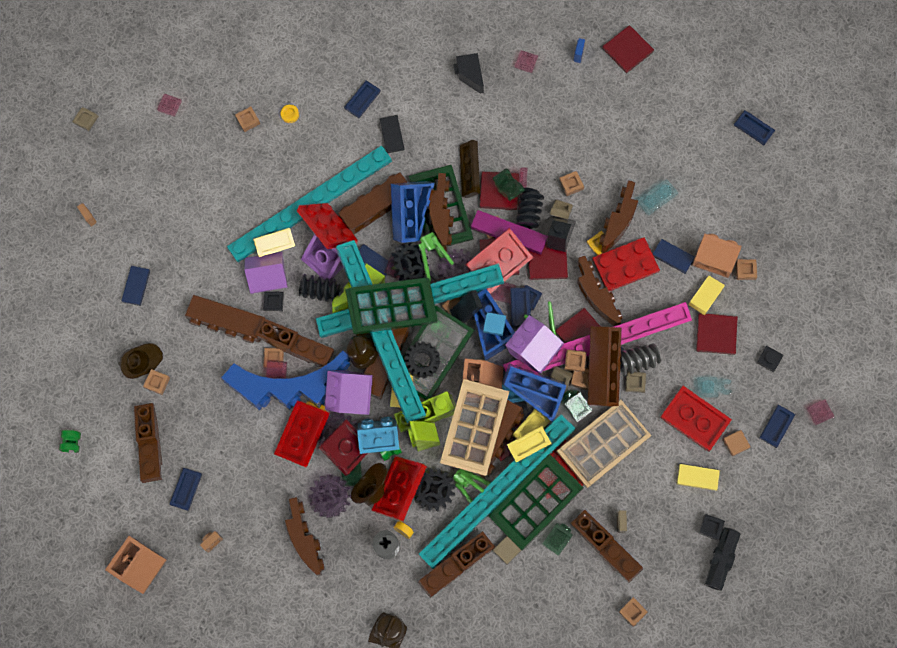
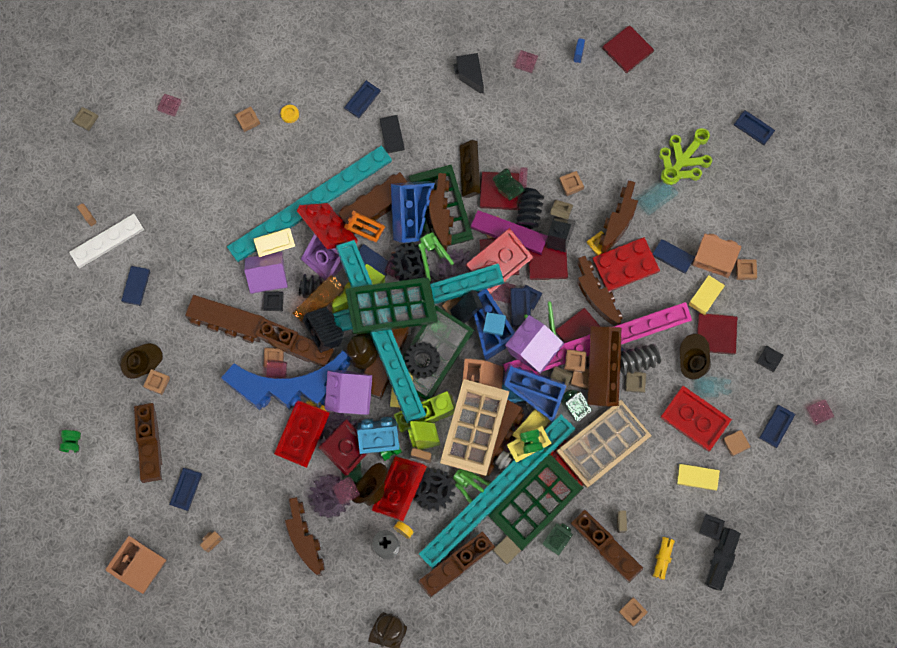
none -> white plate [69,214,144,269]
none -> clear orange tile [292,275,345,323]
none -> black brick [302,306,344,353]
none -> clear pink tile [332,477,360,505]
none -> orange tile [344,210,385,242]
none -> medium nougat tile [411,448,432,463]
none -> light grey plate [495,451,513,470]
none -> green wheel [519,430,543,454]
none -> yellow pin [652,537,675,580]
none -> lime plant [659,128,712,185]
none -> dark brown piece [680,334,711,380]

